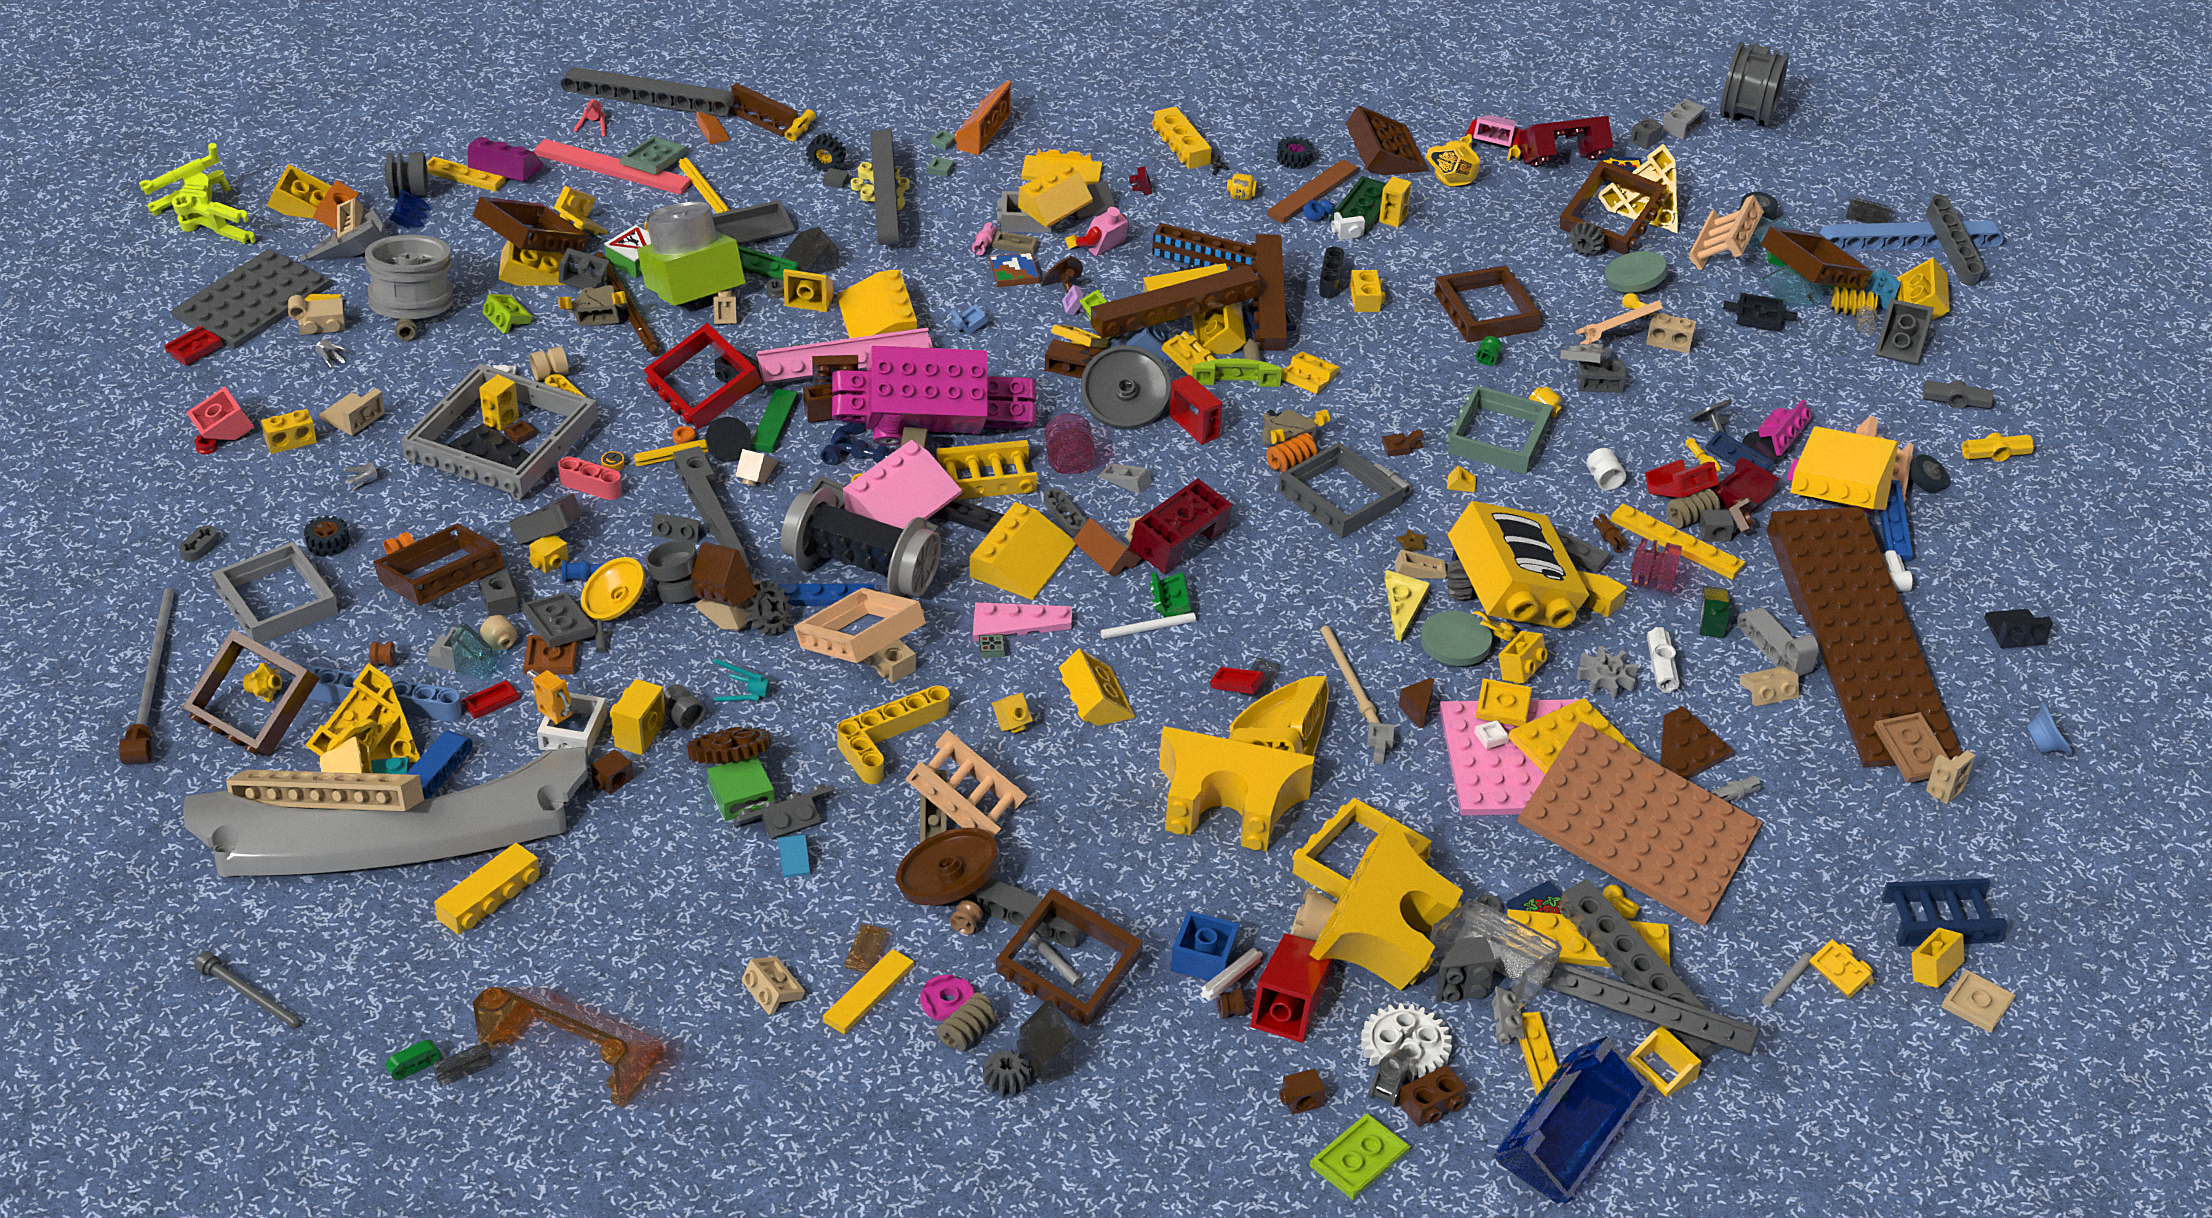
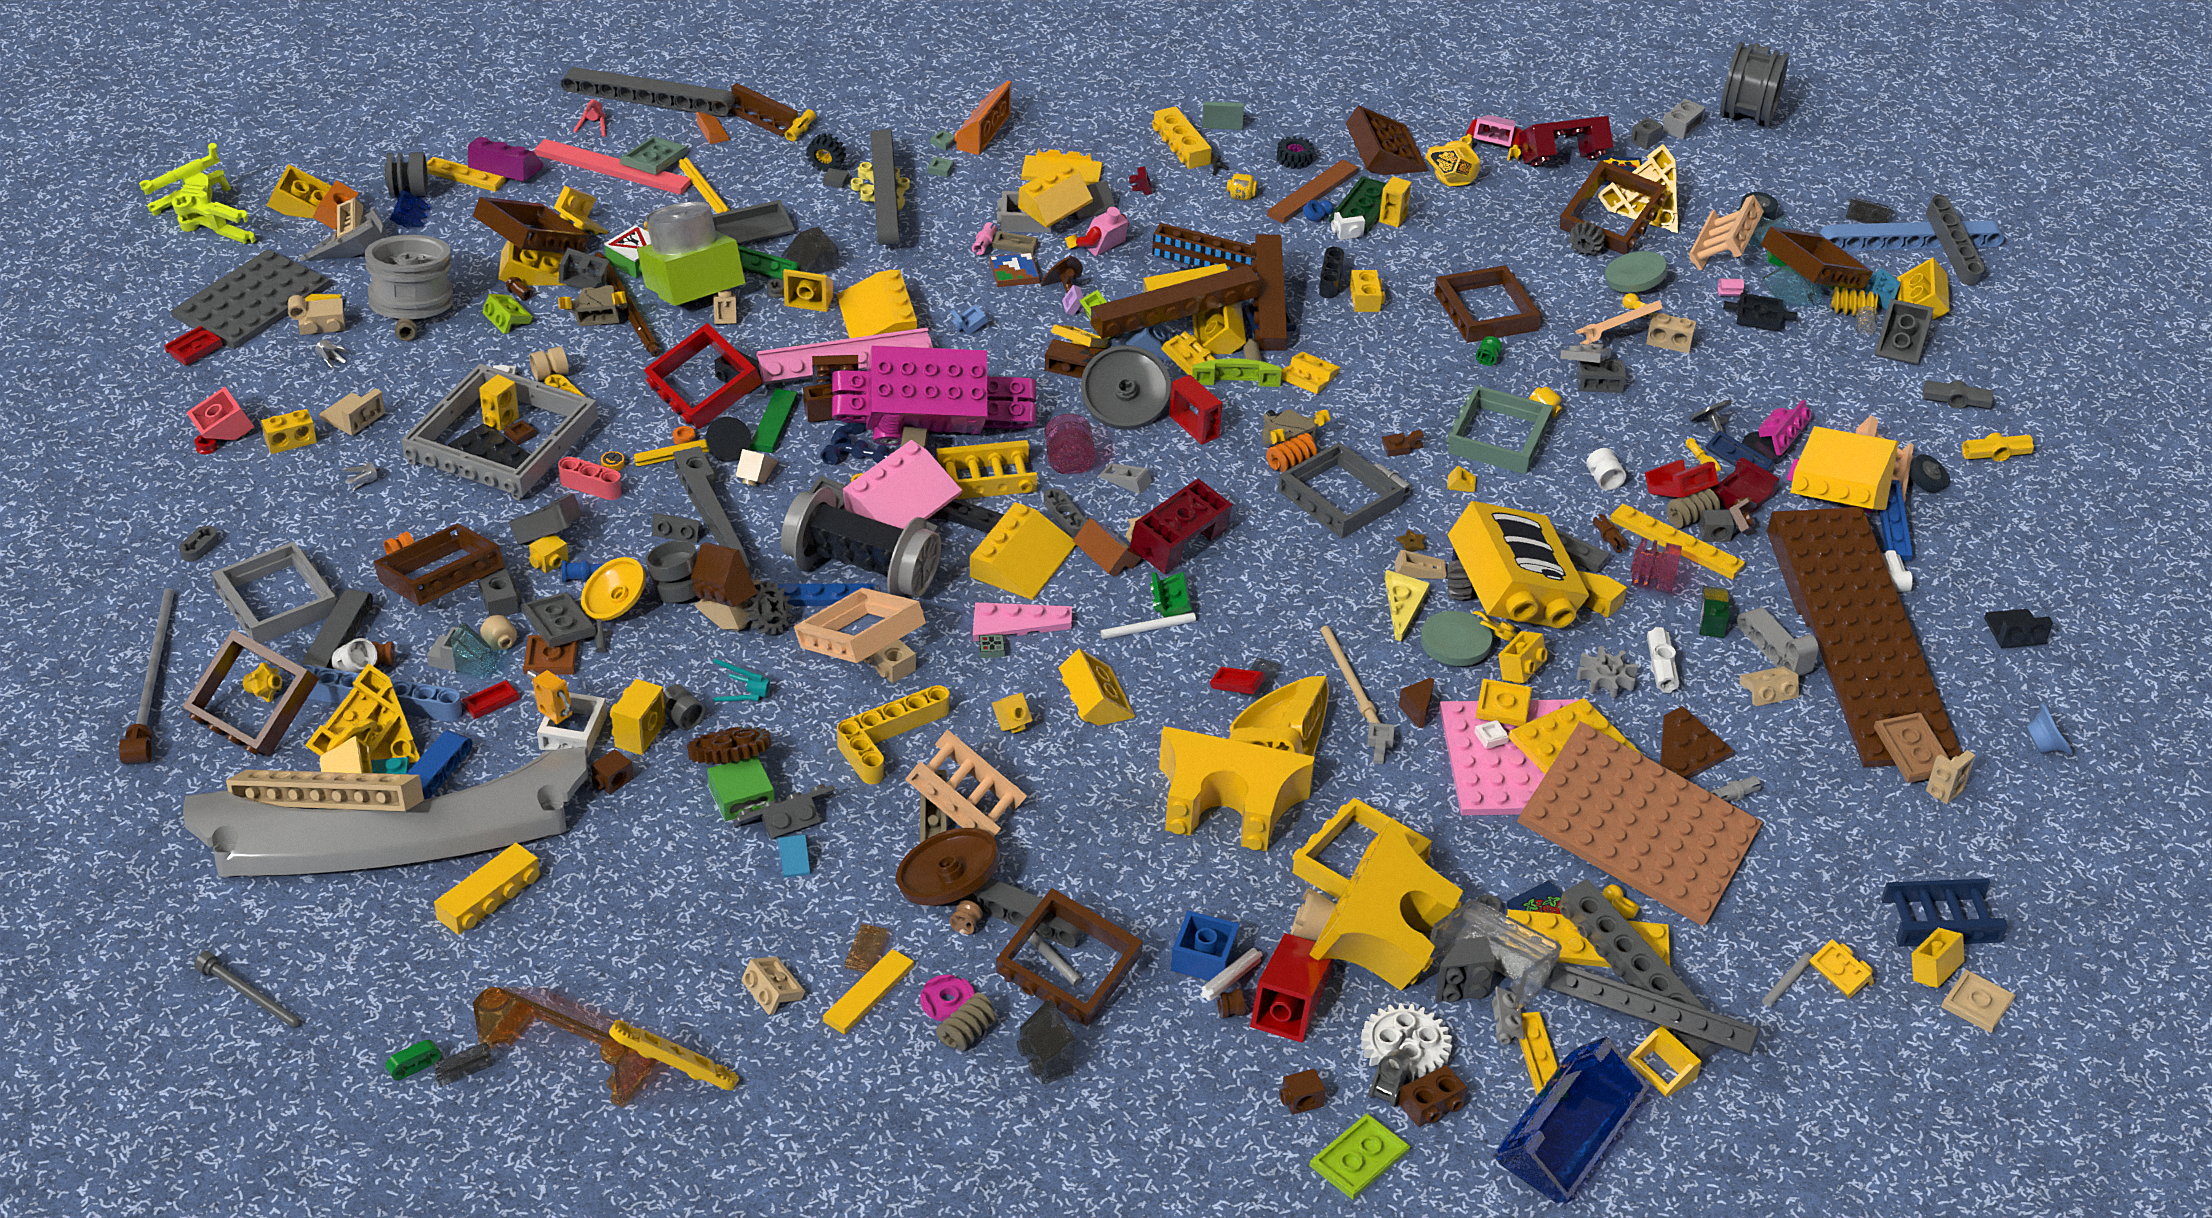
black wheel [304,515,350,557] -> none
dark grey gear [983,1048,1030,1097] -> none
none -> dark grey beam [302,588,373,669]
none -> white wheel [331,638,377,673]
none -> reddish brown pin [506,277,533,301]
none -> yellow piece [609,1020,739,1091]
none -> sand green slope [1202,101,1244,130]
none -> bright pink piece [1718,278,1744,297]

